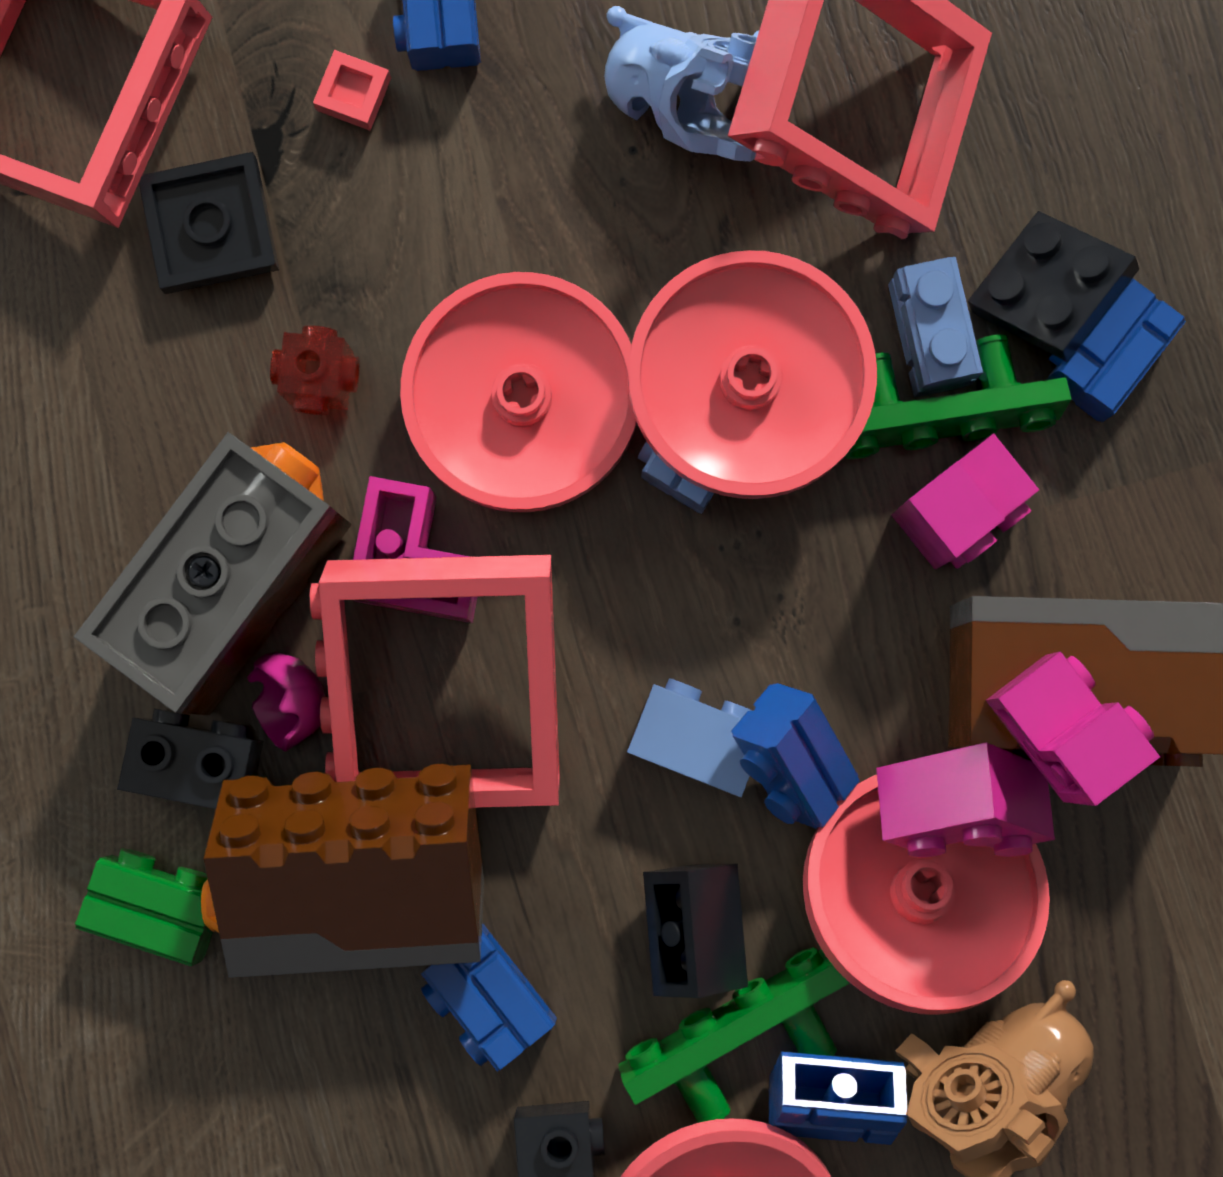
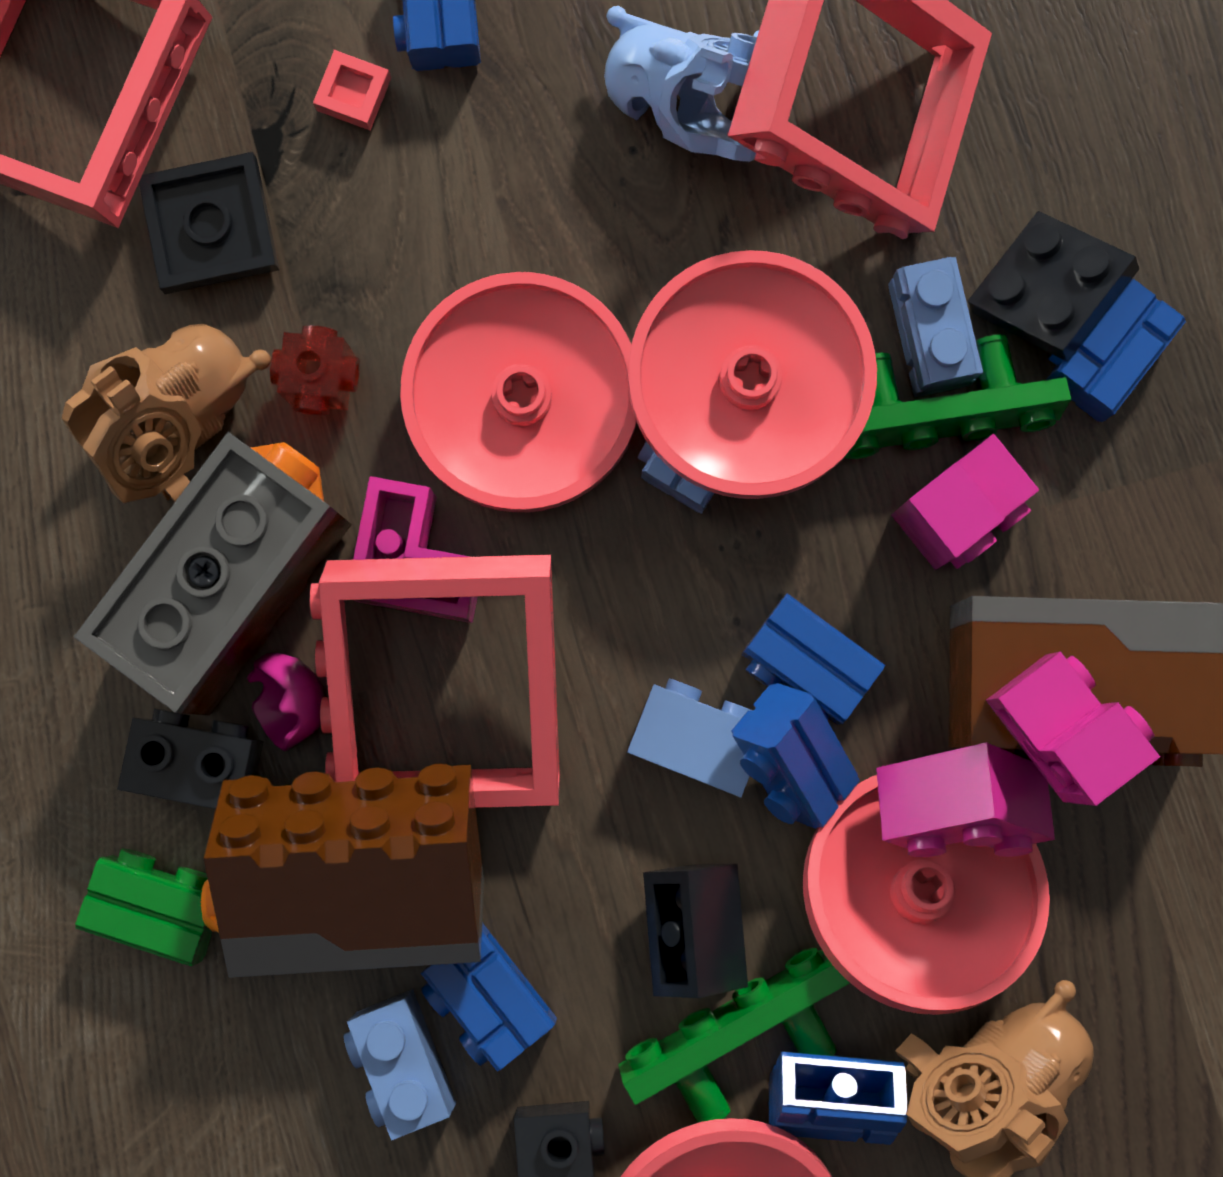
none -> medium nougat helmet [61,324,271,503]
none -> medium blue brick [343,989,456,1141]
none -> blue brick [742,593,886,725]

